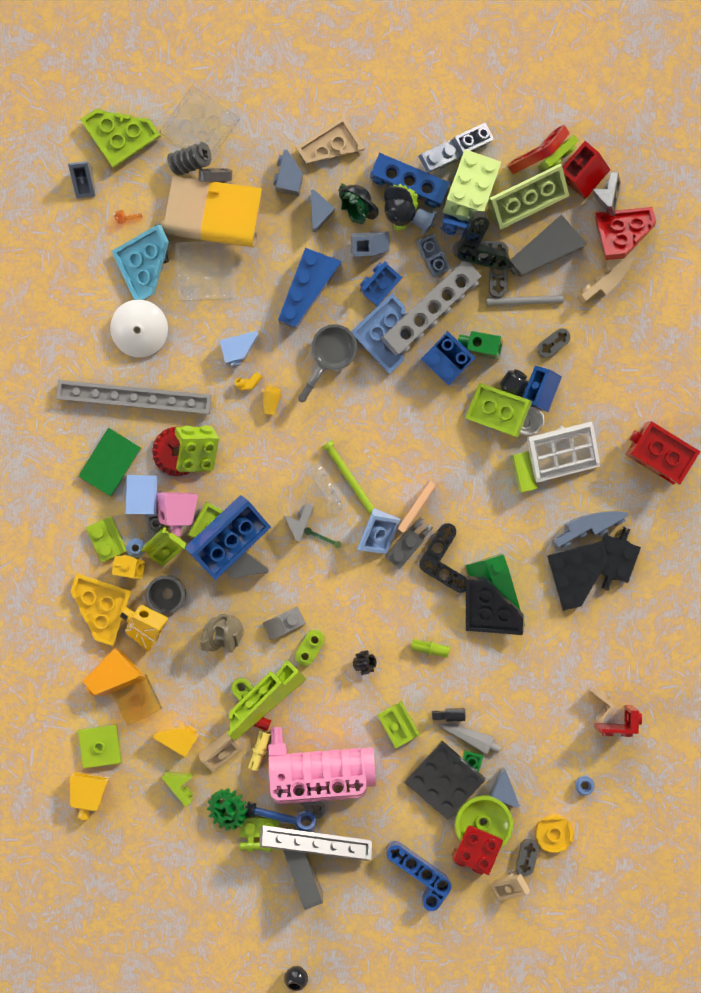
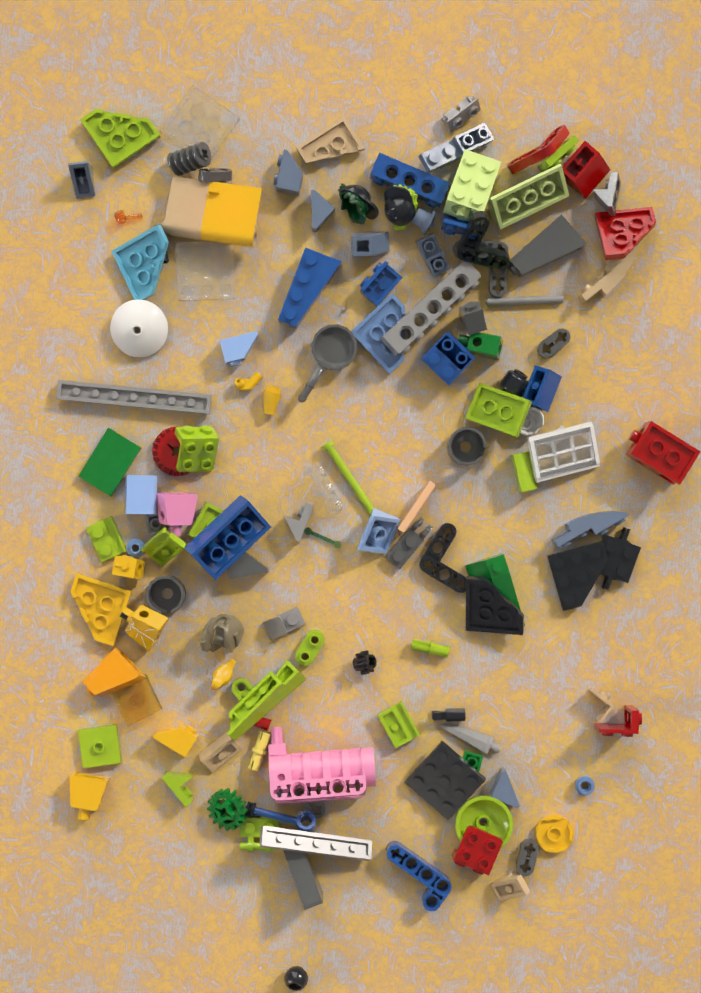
none -> yellow animal [211,659,236,690]
none -> light grey hinge [441,95,481,133]
none -> dark grey piece [447,427,487,466]
none -> dark grey slope [459,301,487,335]

